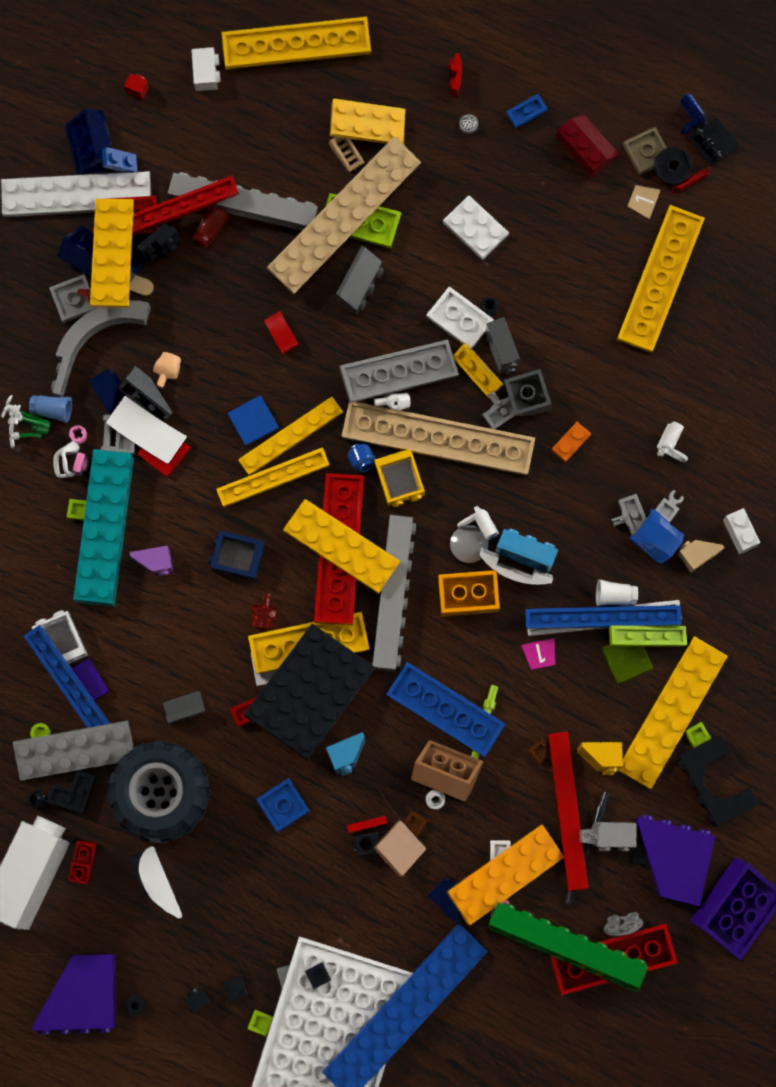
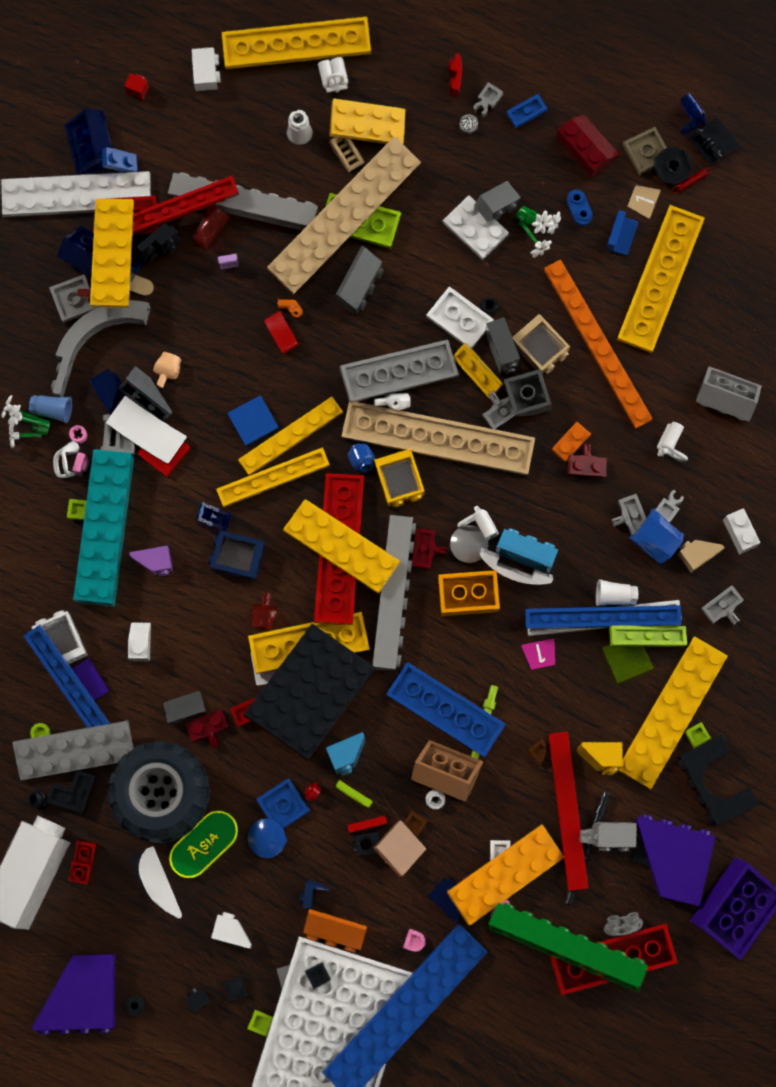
none -> white slope [128,623,151,662]
none -> green tile [169,811,238,878]
none -> dark red plate [185,709,229,749]
none -> clear blue slope [195,502,231,532]
none -> white slope [211,912,252,949]
none -> lavender tile [218,254,239,269]
none -> blue dish [248,818,287,858]
none -> orange arm [278,299,303,318]
none -> white plant [287,110,313,145]
none -> dark blue plate [300,880,329,909]
none -> orange slope [303,909,367,953]
none -> red plate [304,782,321,801]
none -> white piece [318,57,348,93]
none -> lime tile [336,780,373,808]
none -> bright pink tile [403,929,425,952]
none -> dark red plate [412,528,447,569]
none -> light grey plate [473,82,503,117]
none -> dark grey brick [474,181,521,222]
none -> window [512,314,570,374]
none -> white plant [516,206,561,258]
none -> orange plate [544,260,653,429]
none -> blue plate [567,190,593,227]
none -> dark red plate [568,444,607,478]
none -> blue panel [606,210,638,256]
none -> light grey slope [696,366,762,422]
none -> light grey plate [701,585,744,625]

